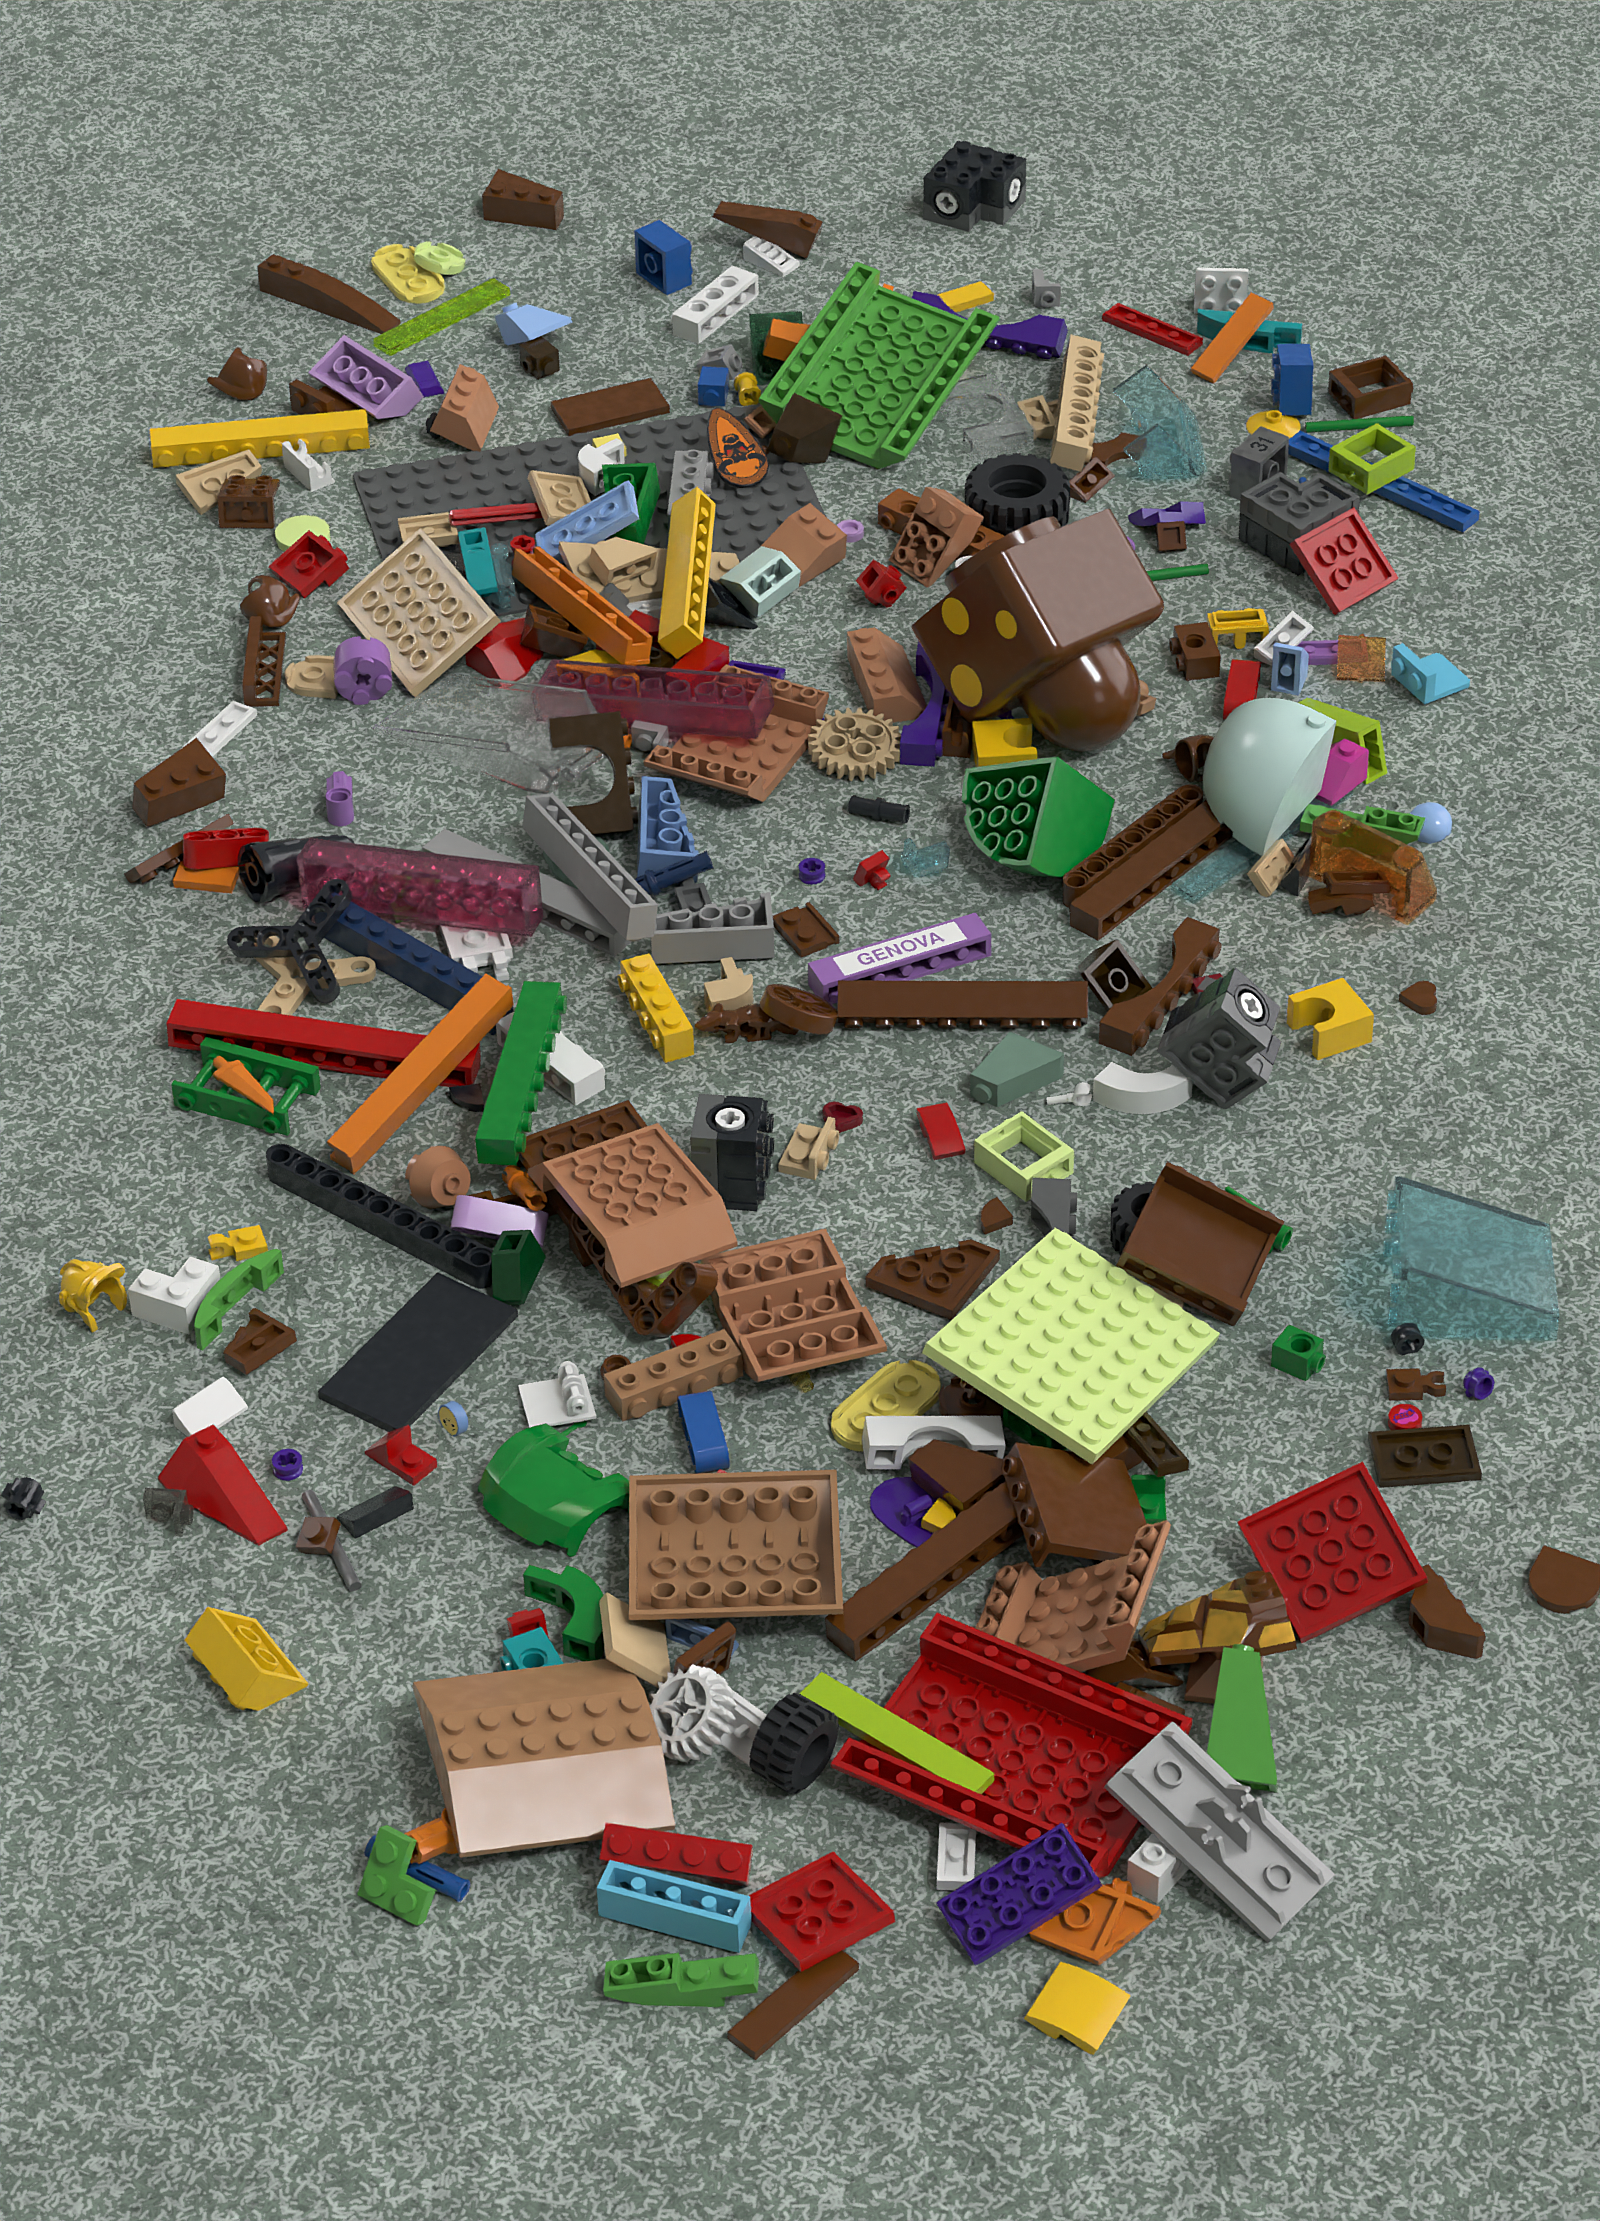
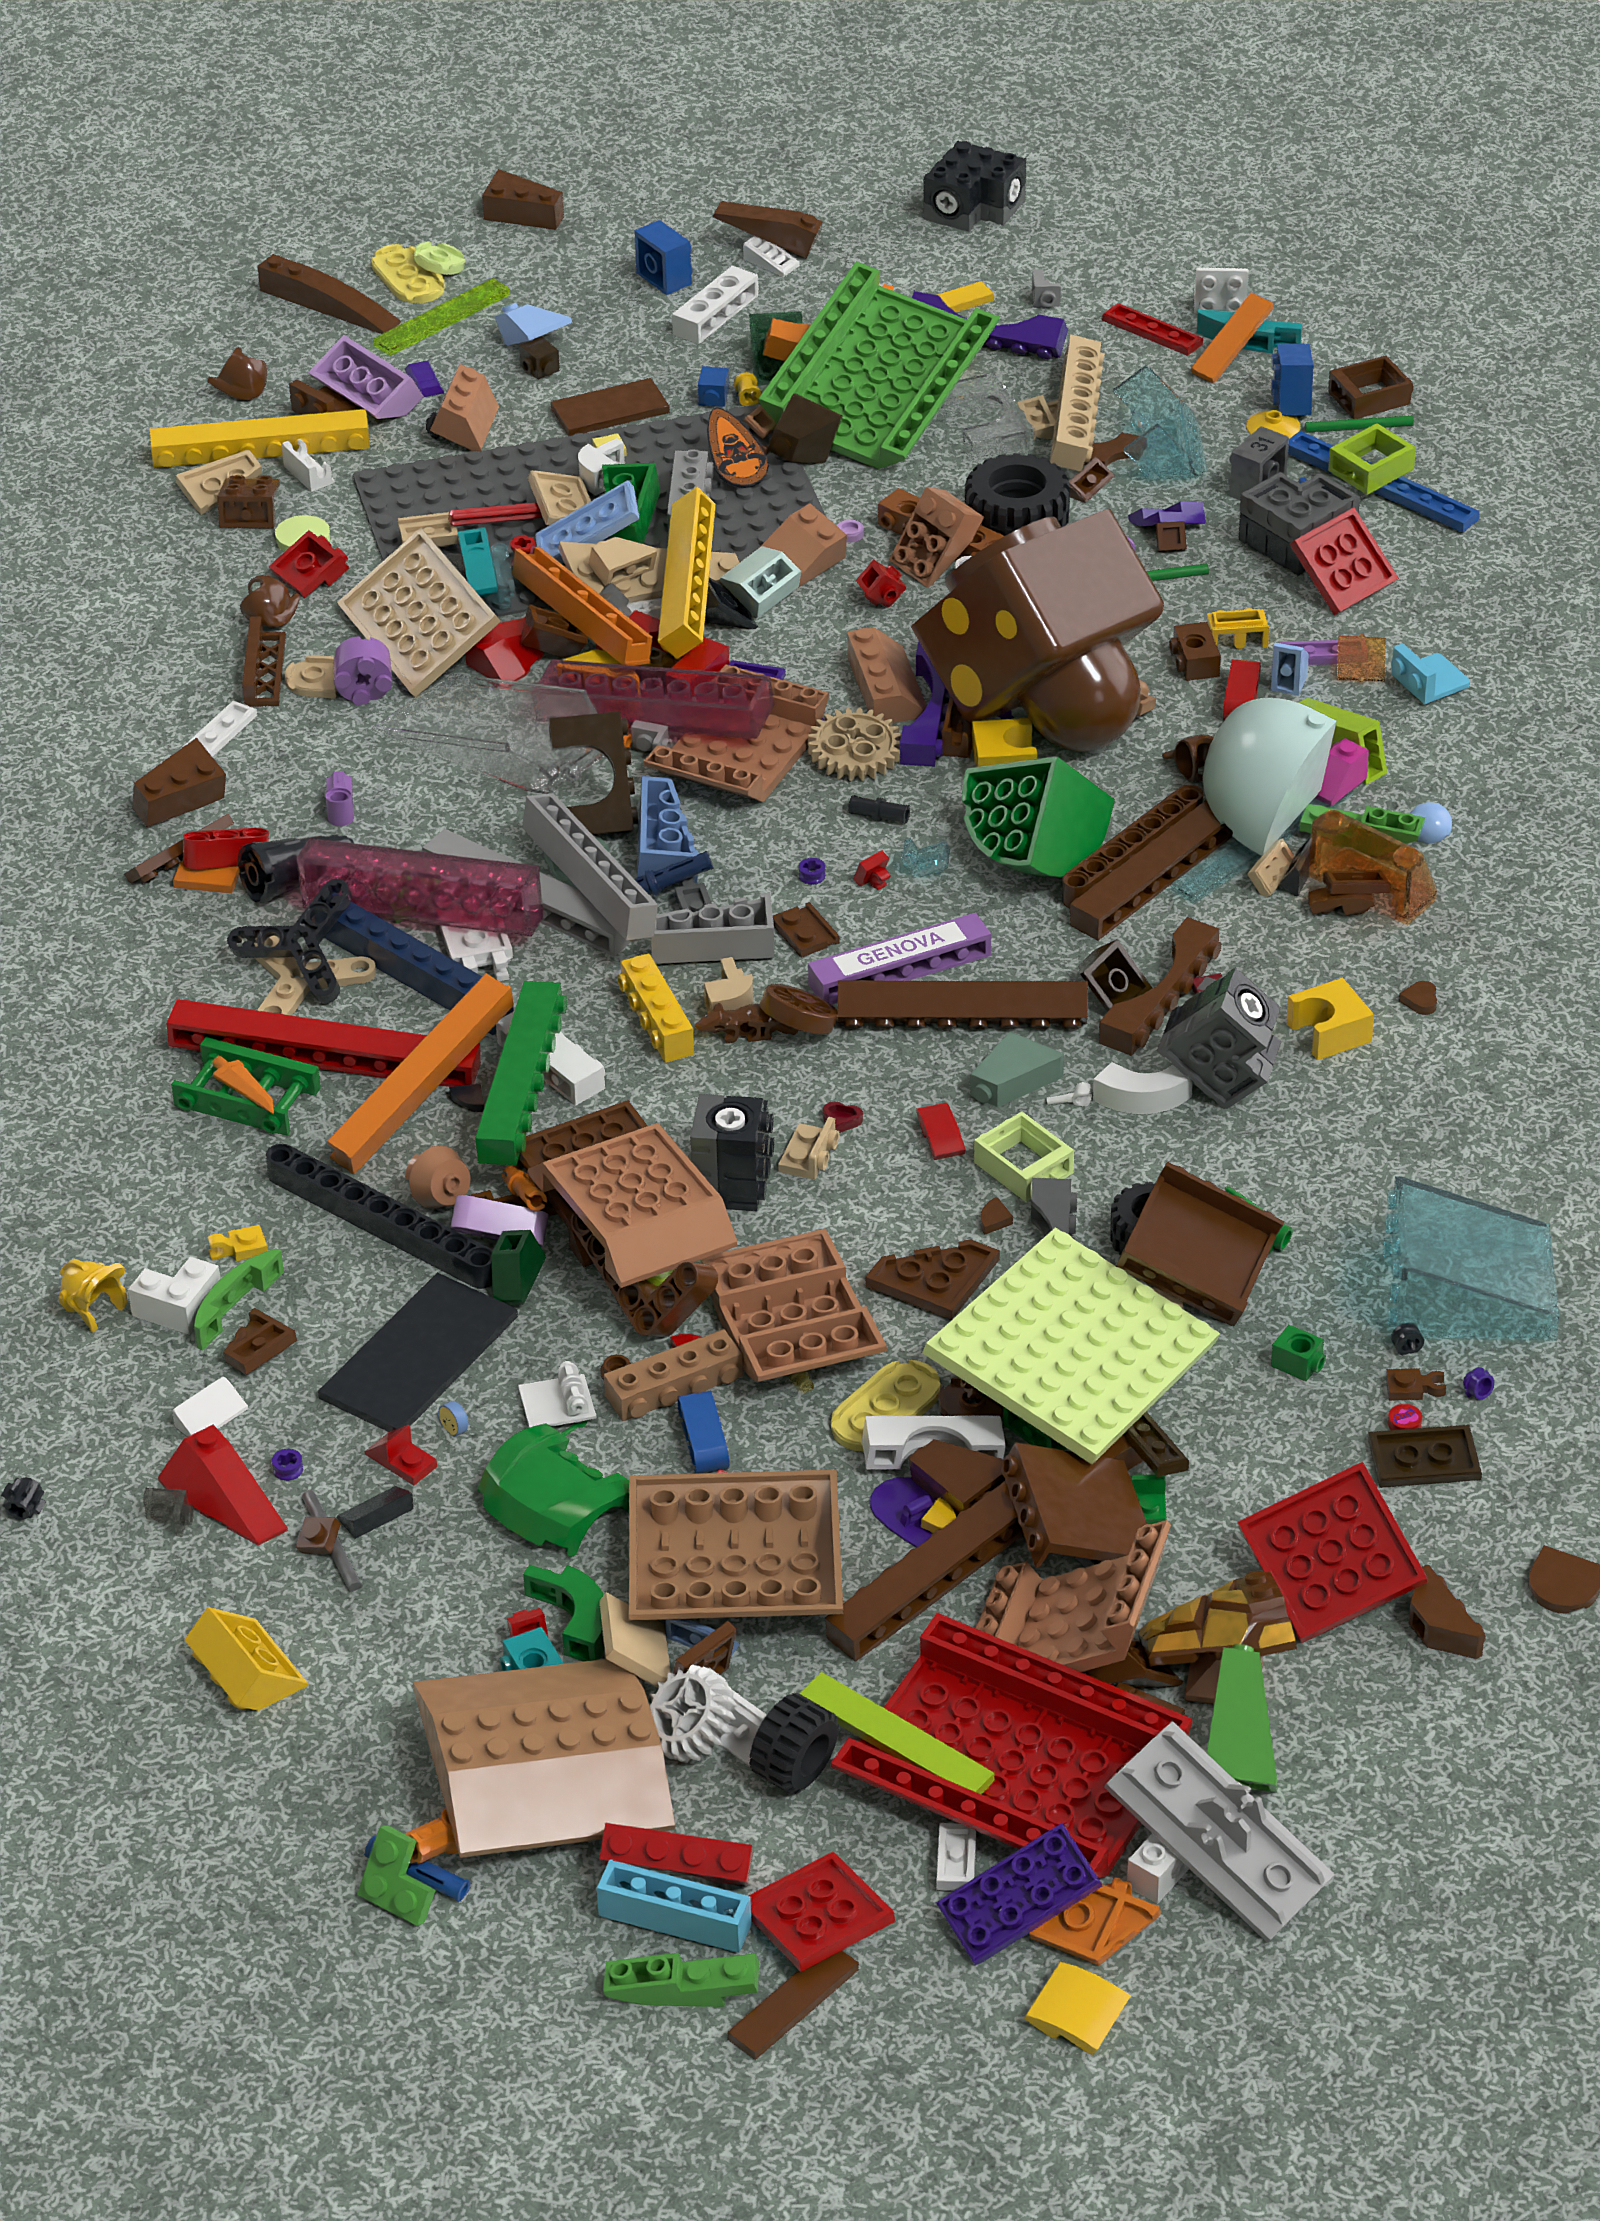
light grey bracket [696,344,743,380] -> none
white slope [1254,611,1314,666] -> none

